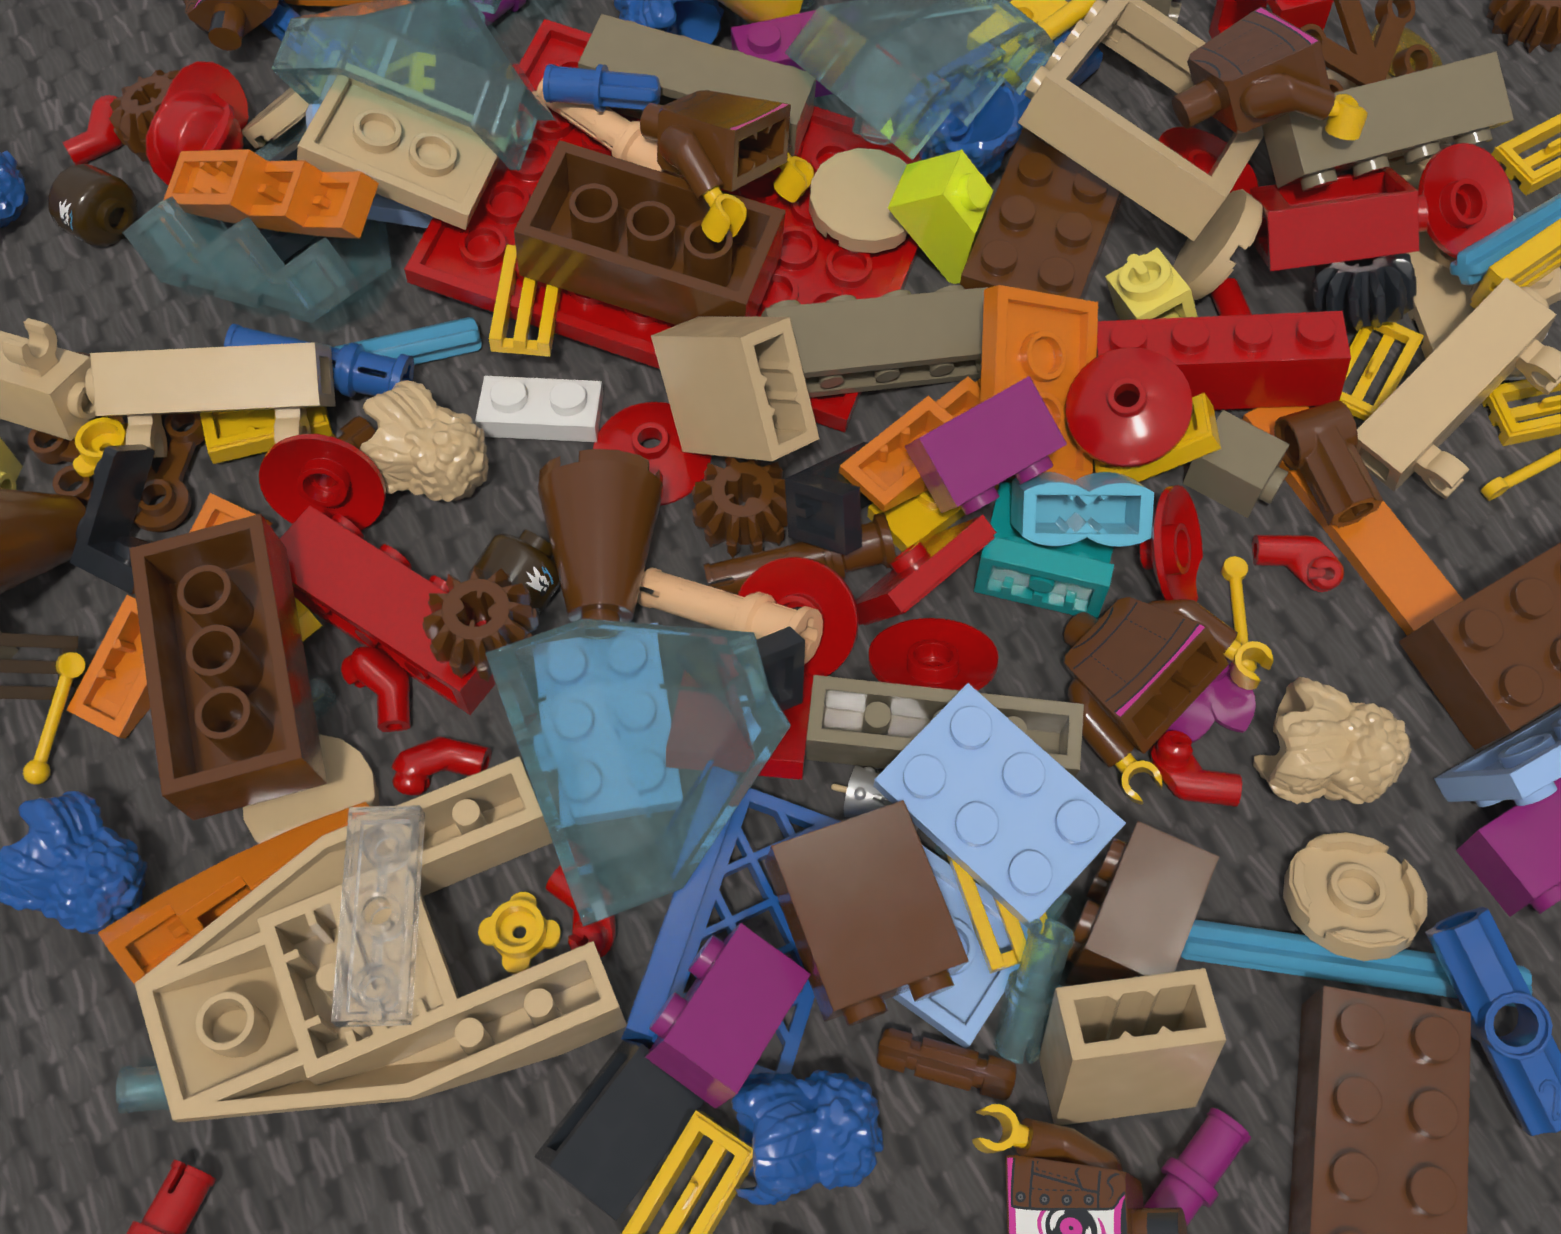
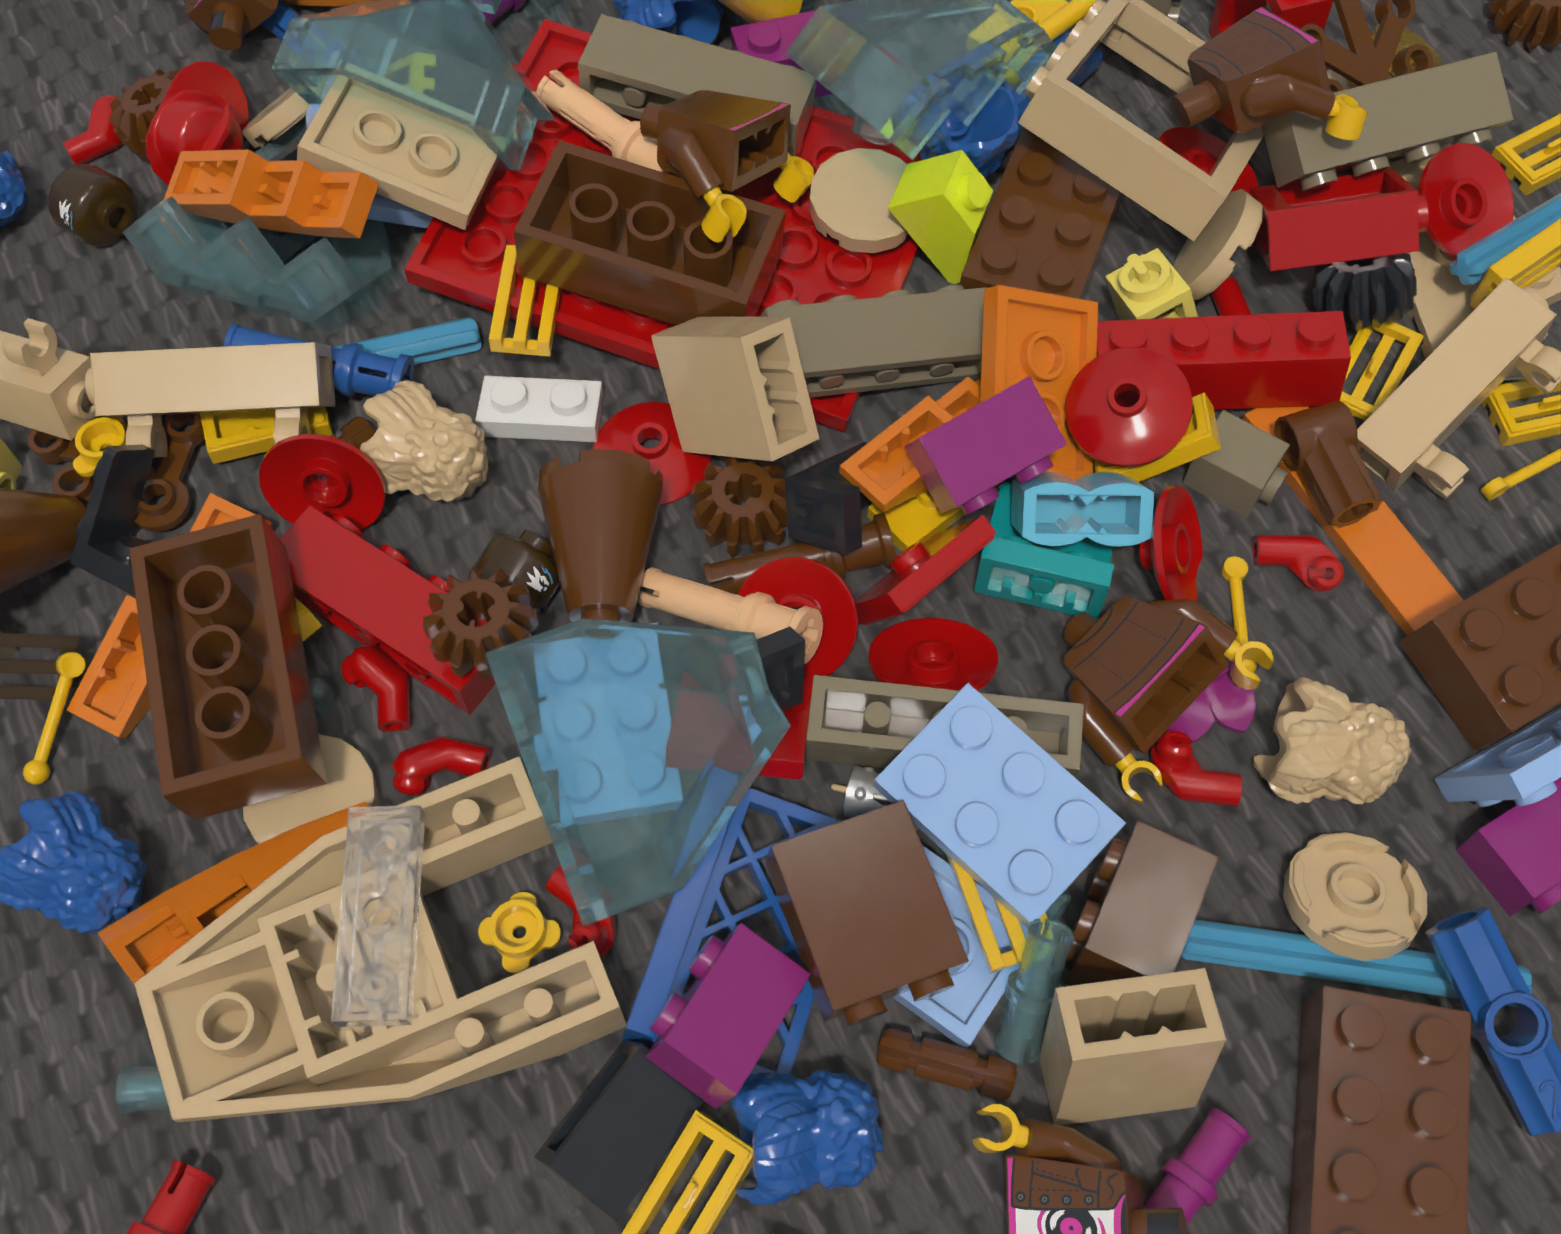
blue axle [543,64,661,112] -> none

